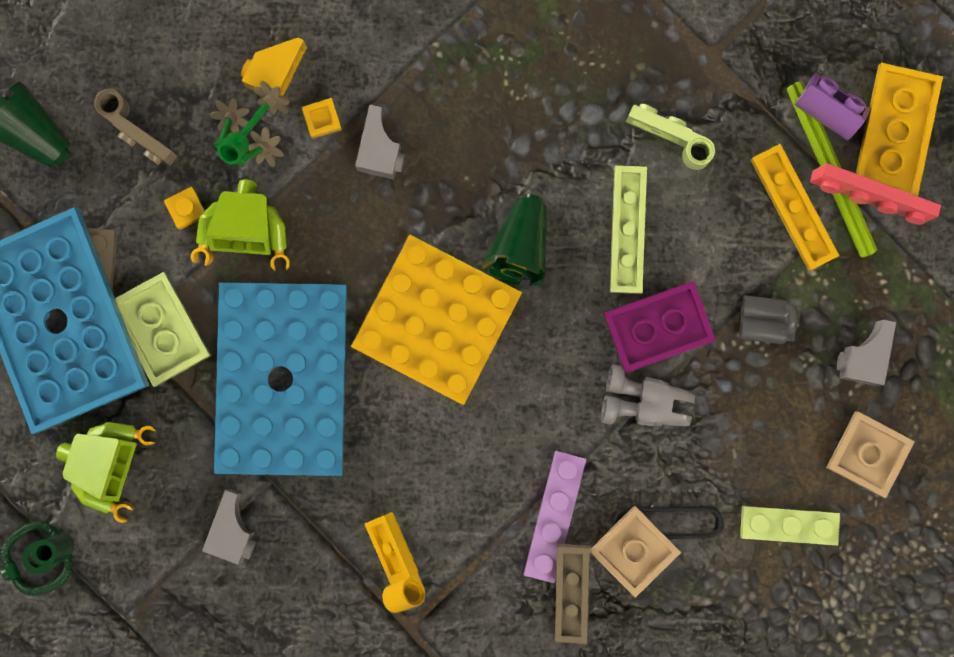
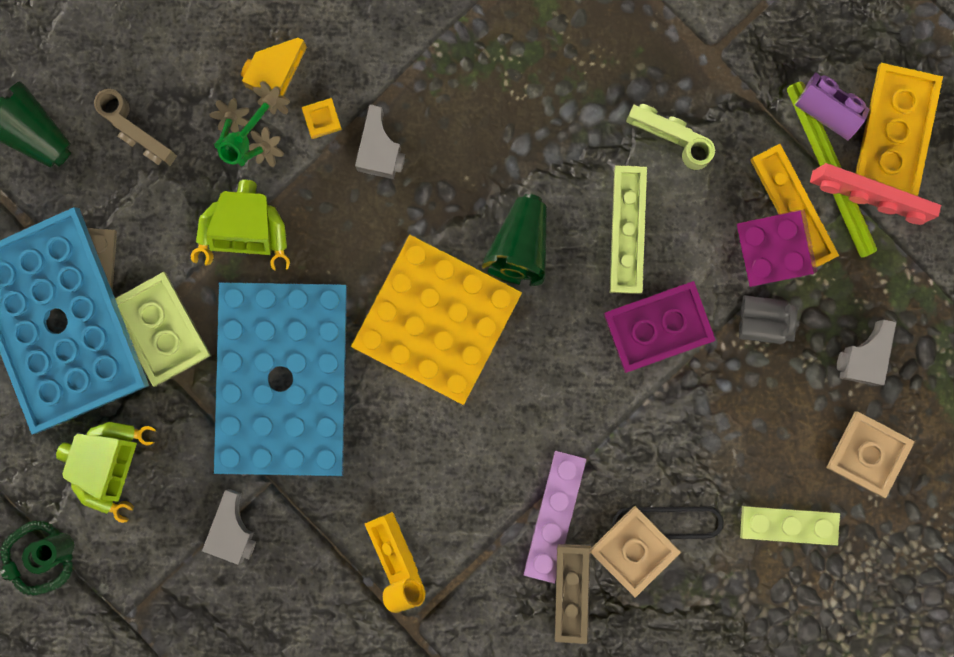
yellow plate [163,186,205,230] -> none
light grey piece [601,365,696,427] -> none
none -> magenta brick [737,209,817,287]

